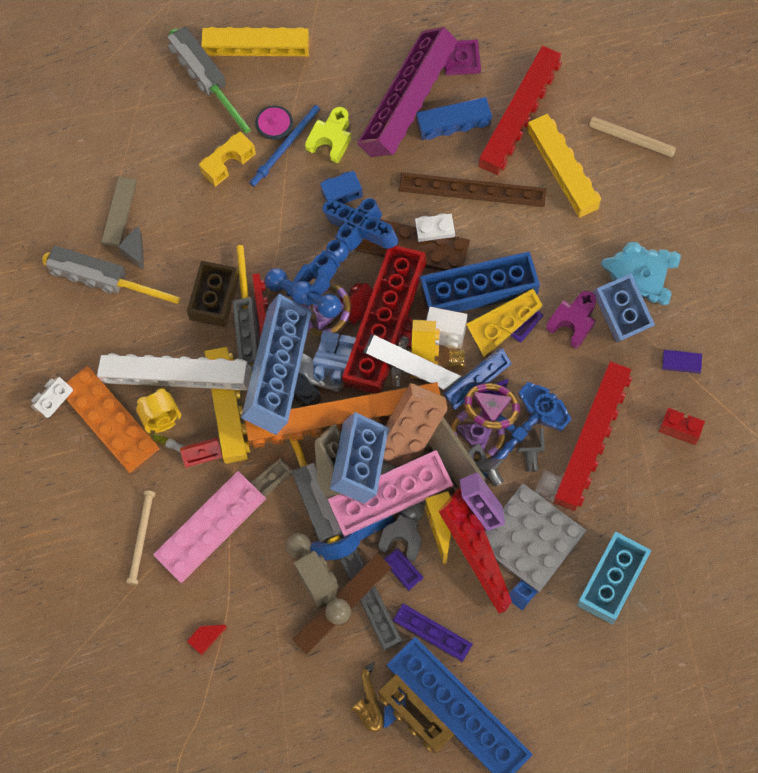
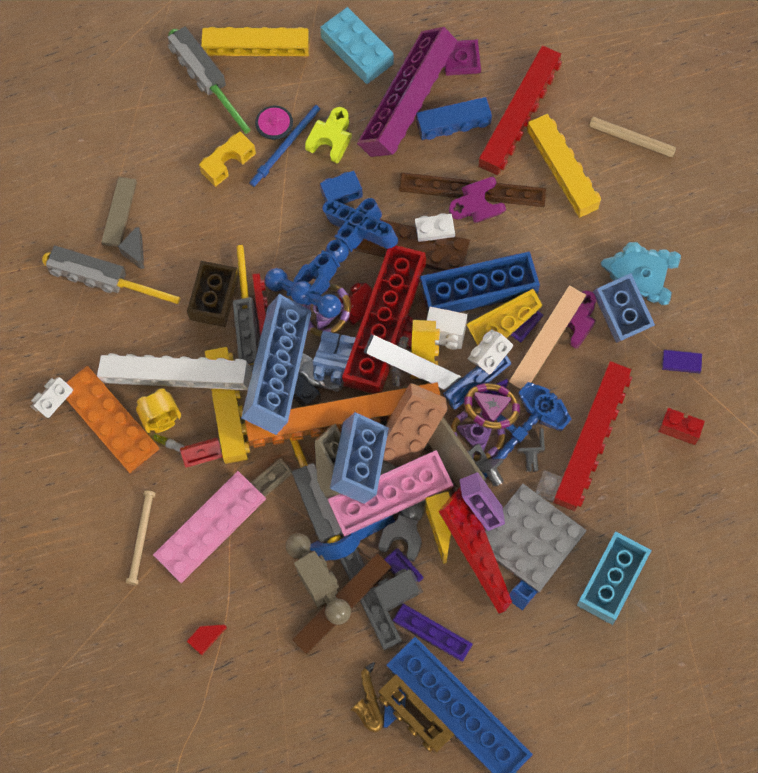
clear yellow wheel [448,348,465,368] -> none
none -> medium azure brick [320,7,394,84]
none -> dark grey brick [374,568,423,611]
none -> magenta piece [449,177,507,223]
none -> white bracket [467,329,513,374]
none -> light nougat tile [509,285,586,390]

